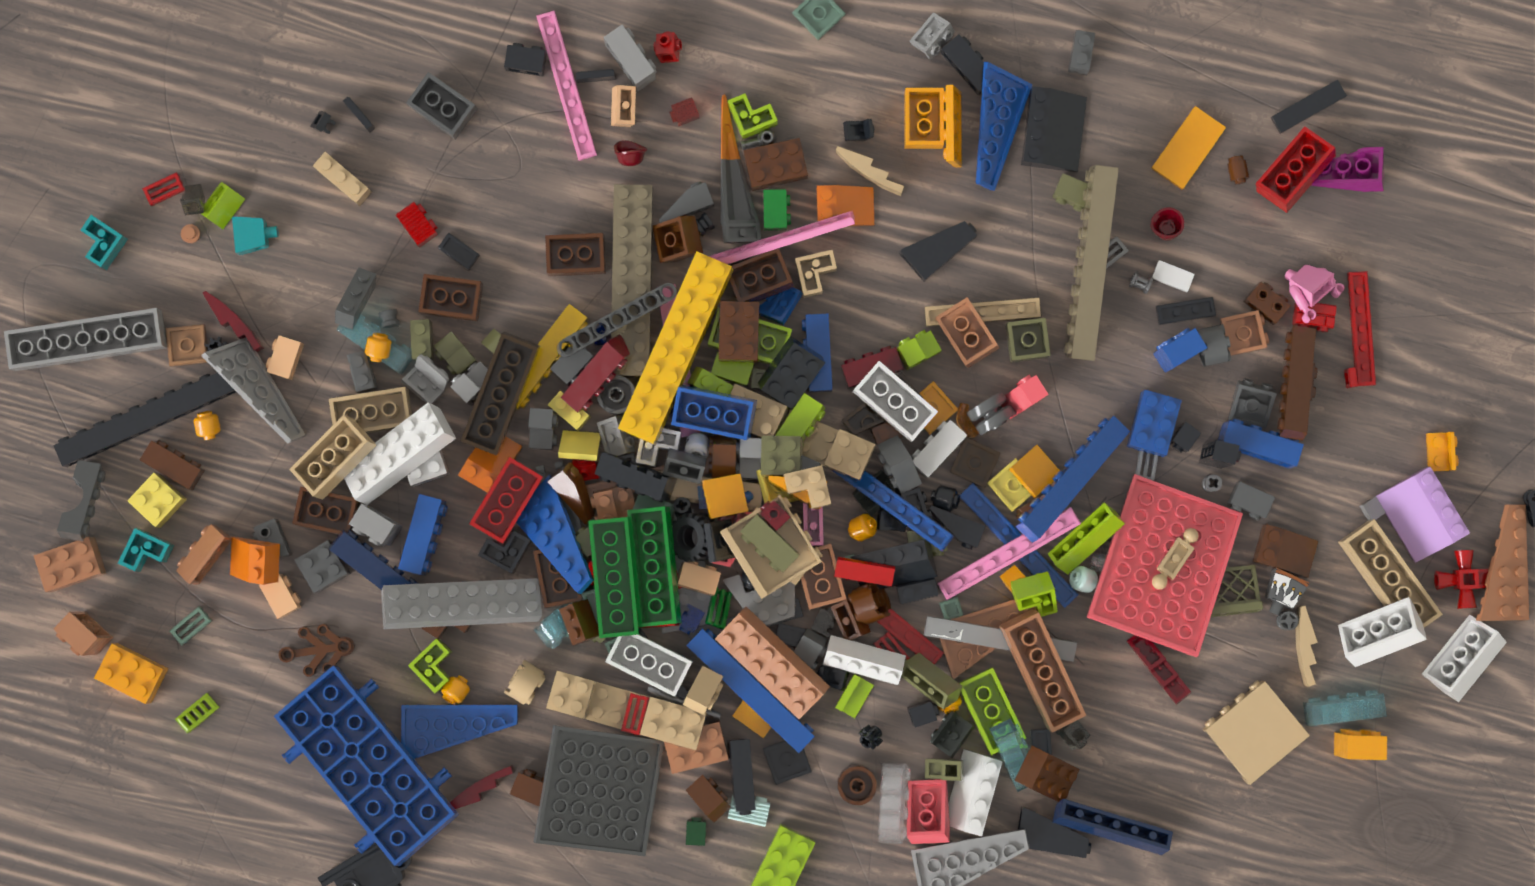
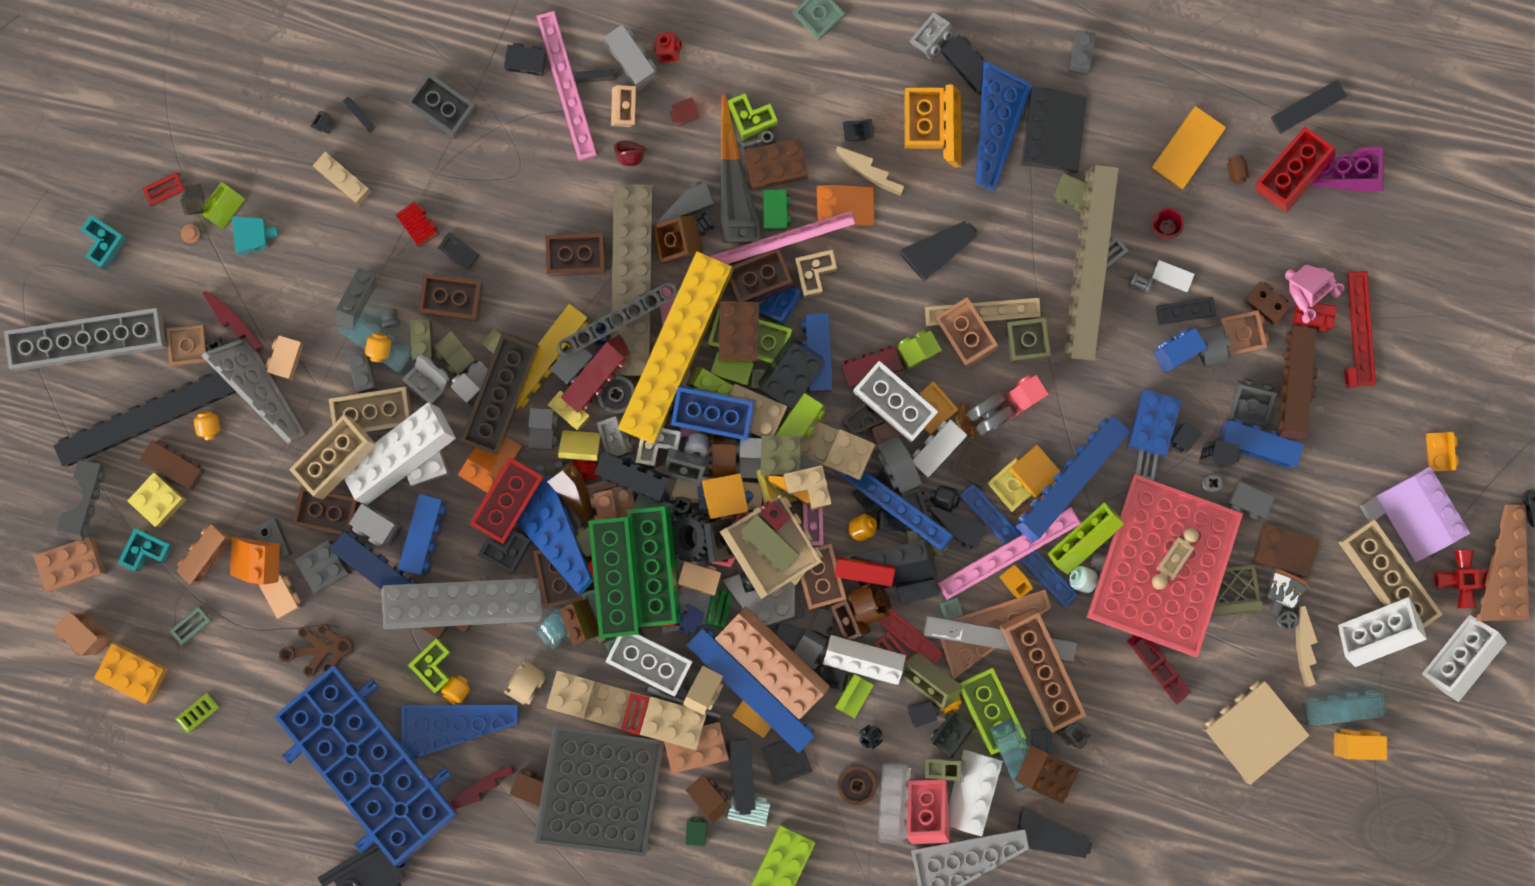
lime brick [1011,571,1058,617] -> none
dark blue brick [1053,799,1173,855] -> none

